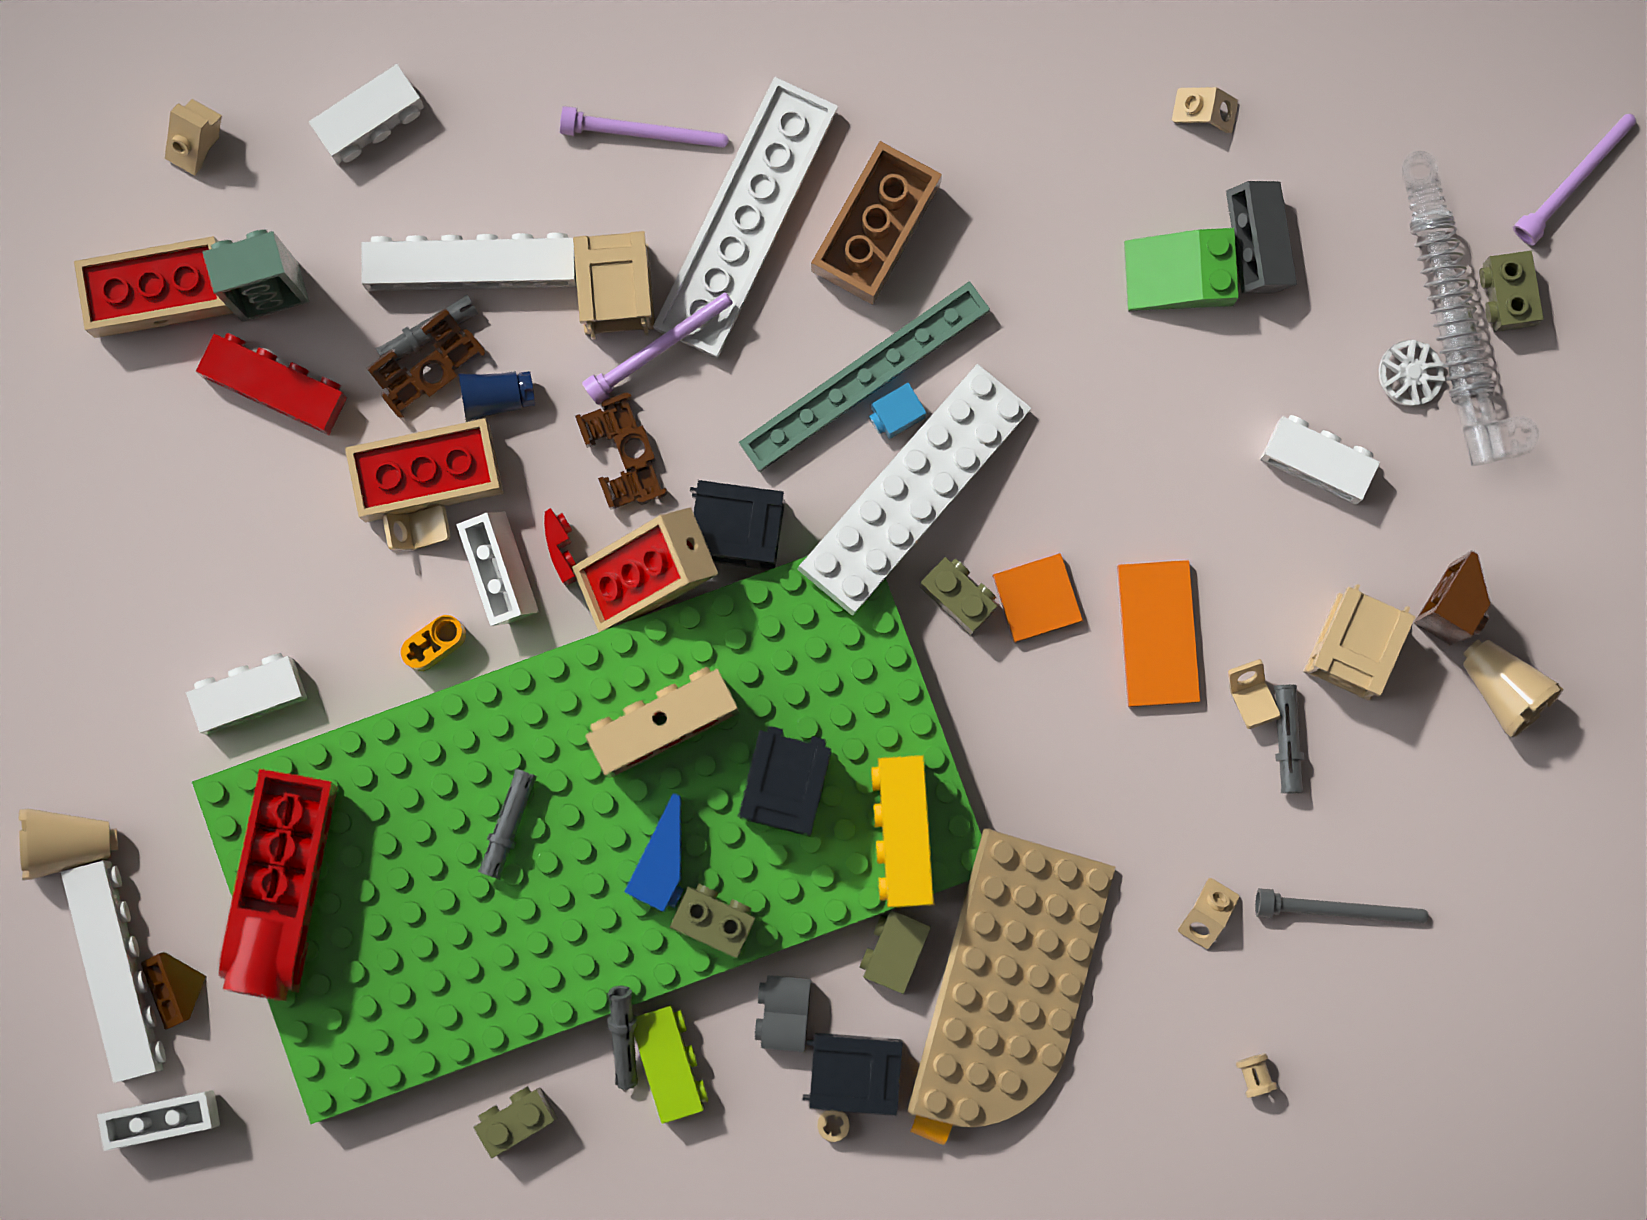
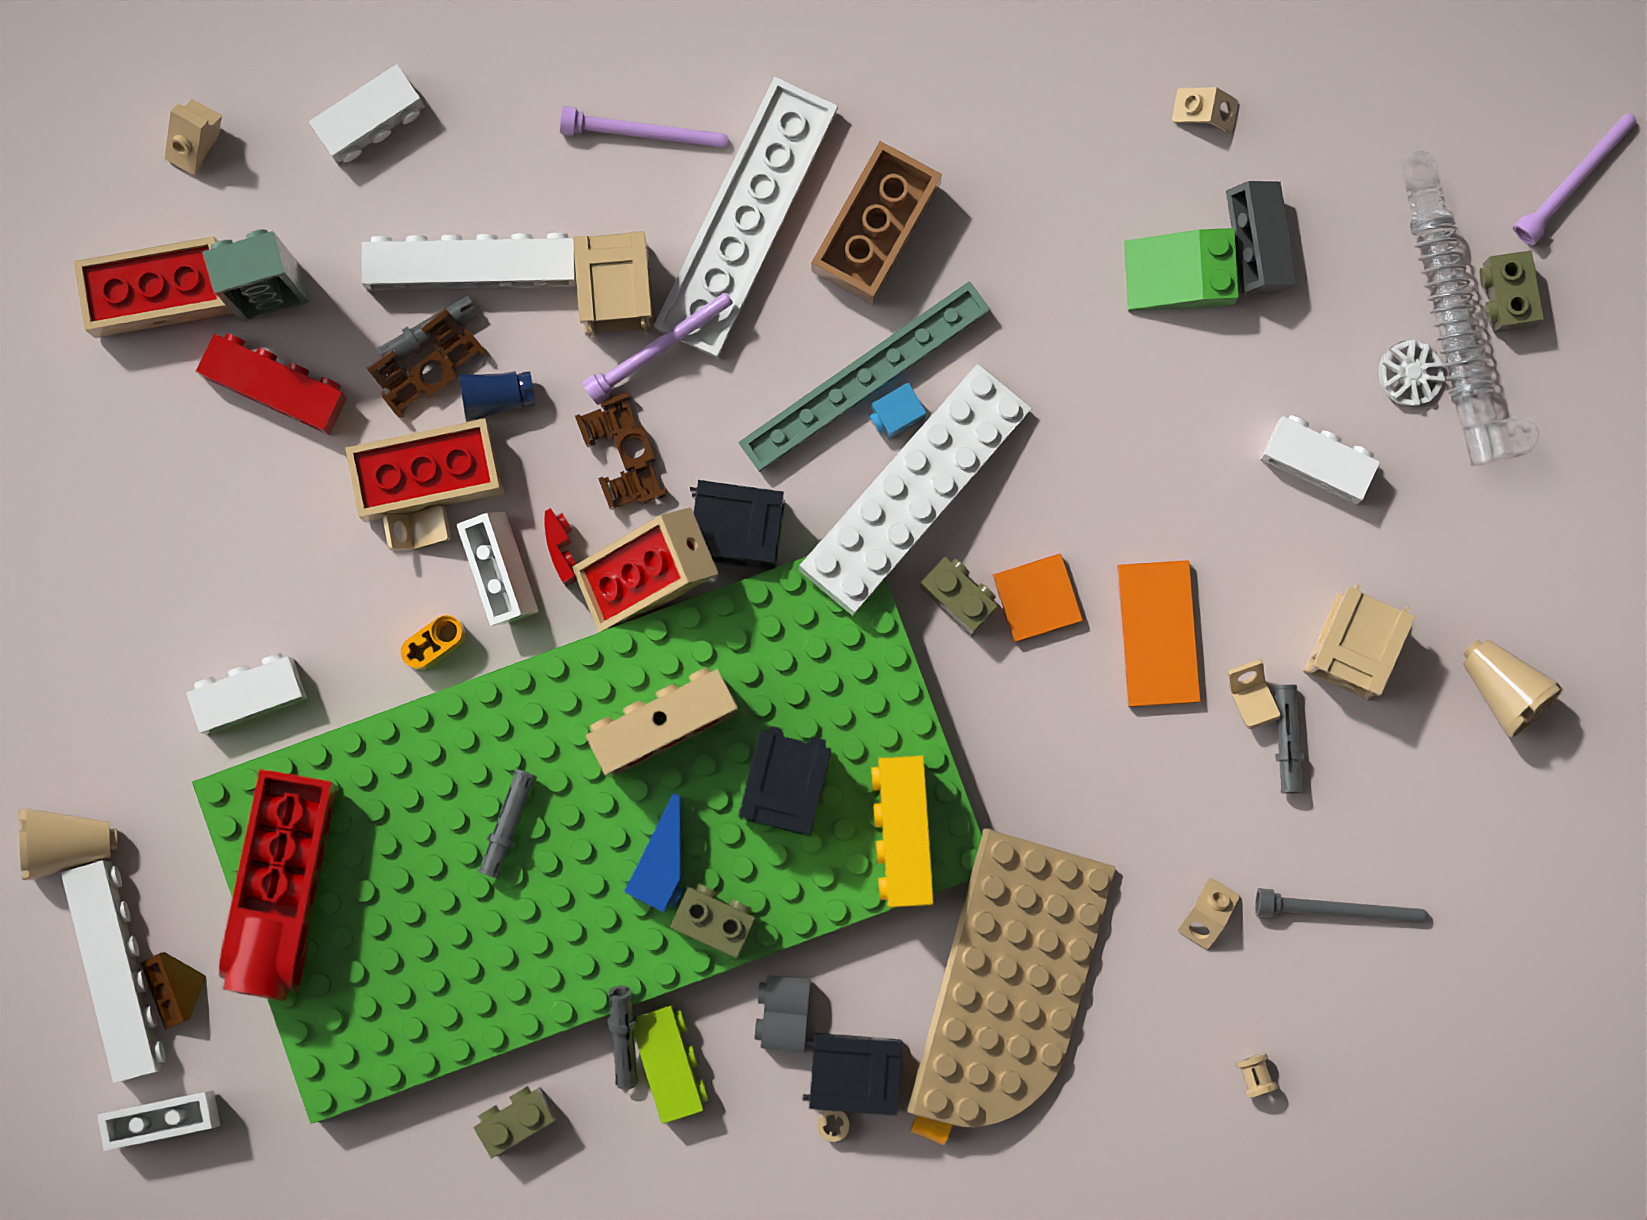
olive brick [859,910,931,994] -> none
reddish brown slope [1414,550,1491,645] -> none

